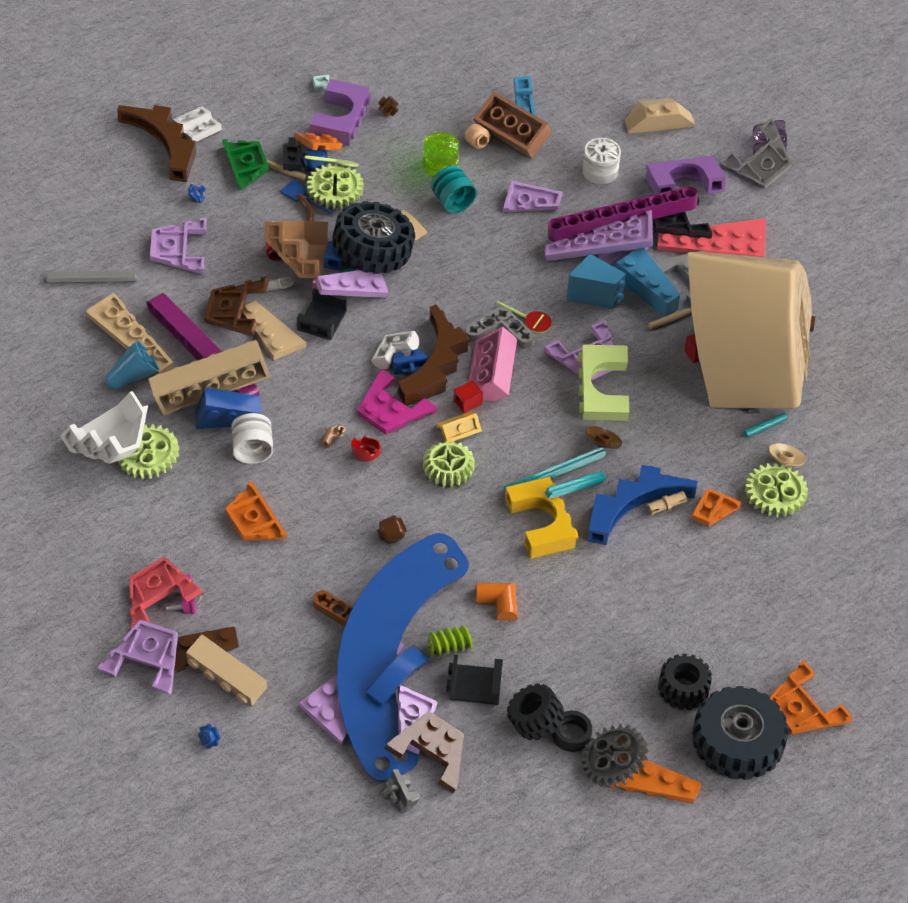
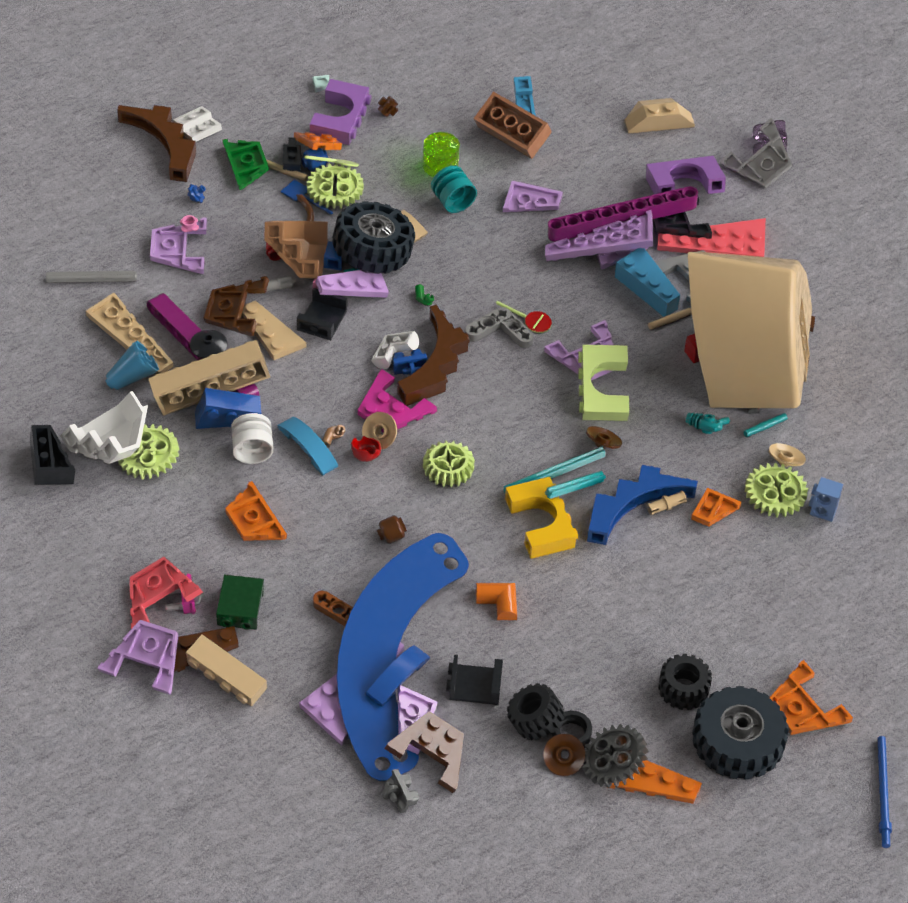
blue plant [198,724,221,749] -> none
lime piece [428,625,472,658] -> none
yellow panel [435,412,482,443] -> none
red panel [453,381,483,413] -> none
light nougat head [465,124,490,149] -> none
bright pink slope [468,327,517,402] -> none
dark azure slope [566,254,626,309] -> none
white wheel [582,138,621,184] -> none
none -> black wedge [30,425,76,485]
none -> bright pink plate [180,215,199,232]
none -> black dish [190,330,228,359]
none -> dark green panel [216,575,264,630]
none -> dark azure slope [278,417,338,476]
none -> tan dish [362,412,397,450]
none -> green arm [415,284,434,306]
none -> reddish brown dish [543,734,585,776]
none -> teal piece [685,412,730,434]
none -> medium blue brick [808,477,843,522]
none -> blue bar [877,736,892,848]

